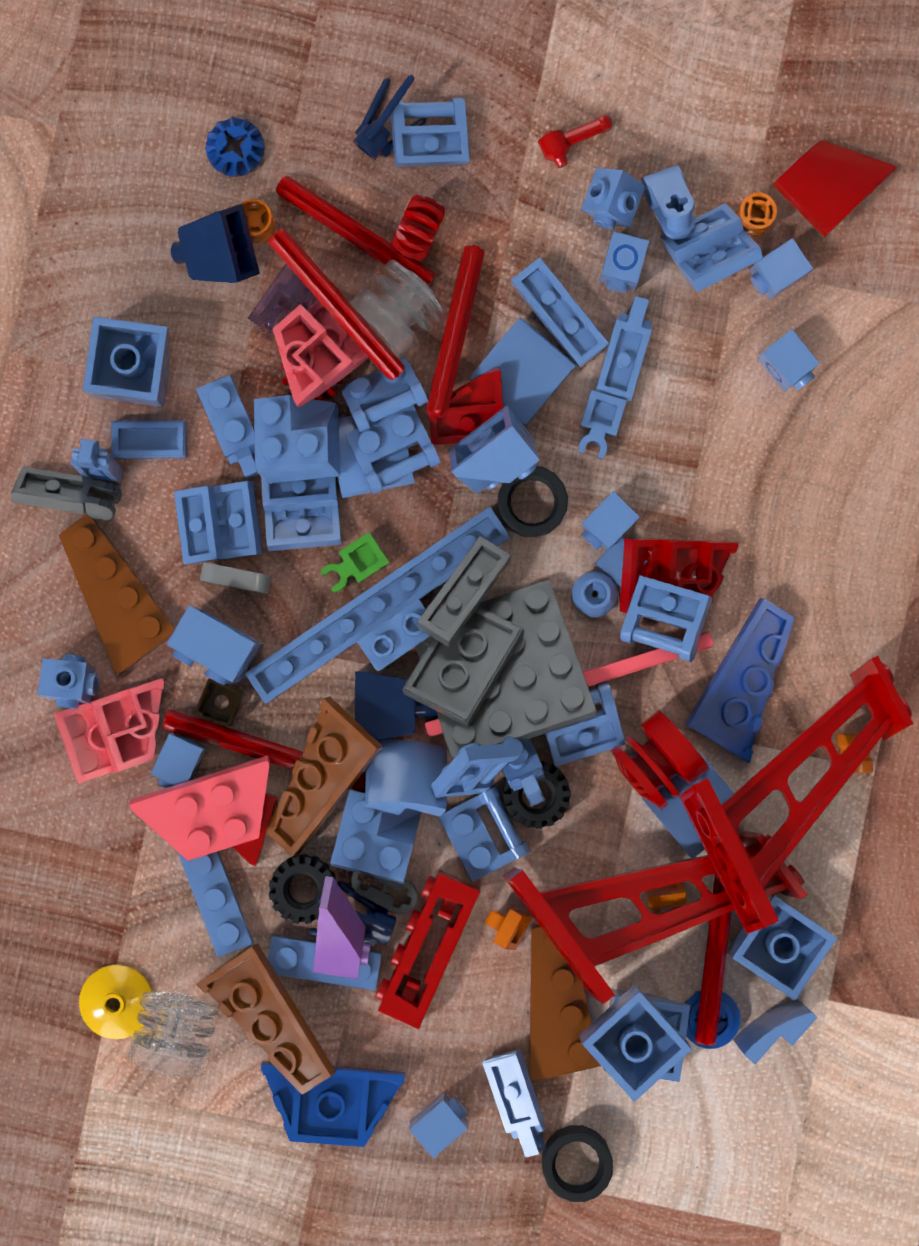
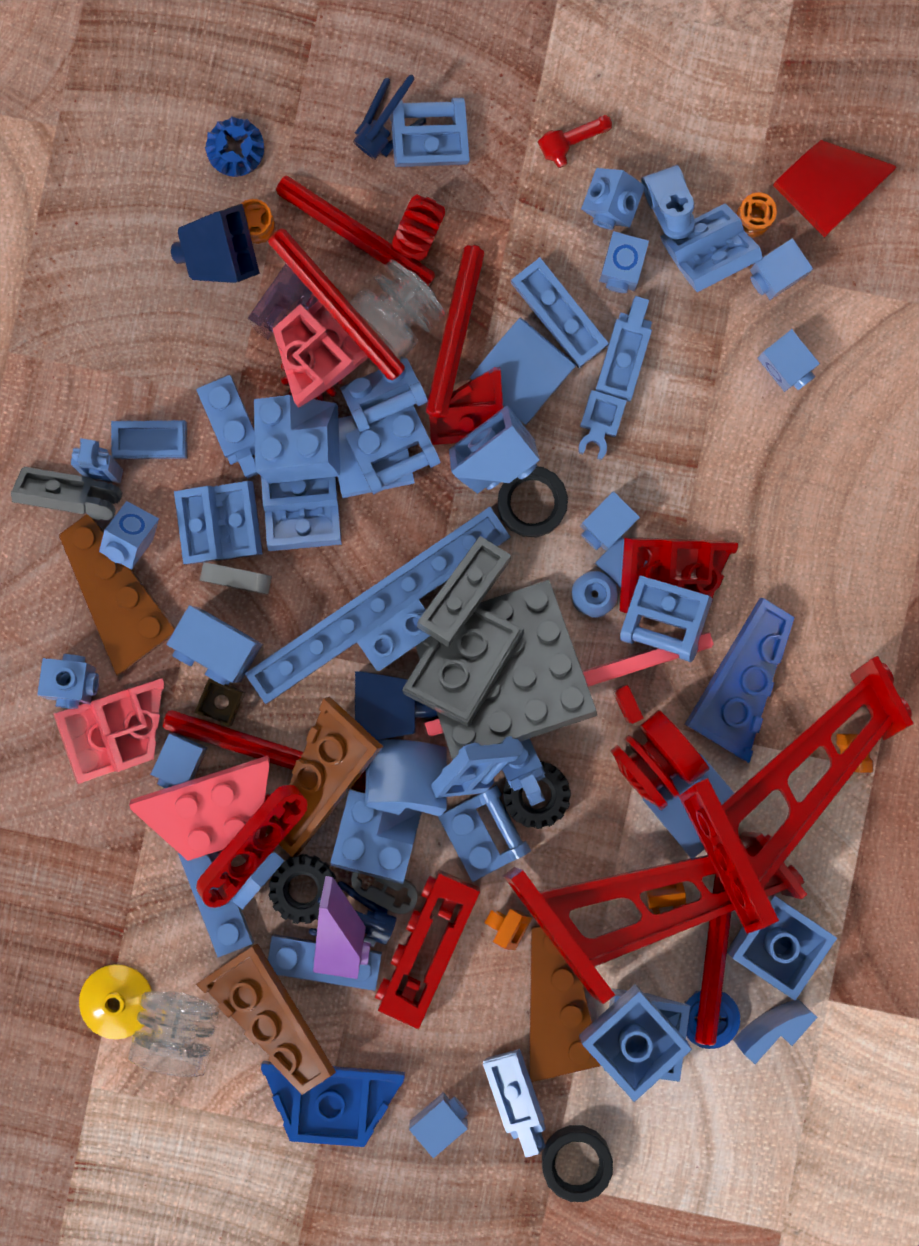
medium blue slope [83,317,169,407] -> none
bright green plate [320,532,390,592] -> none
medium blue plate [545,681,626,767] -> none
none -> medium blue brick [99,501,159,570]
none -> red beam [196,784,308,908]
none -> medium blue tile [233,852,284,910]
none -> red tile [613,684,644,724]

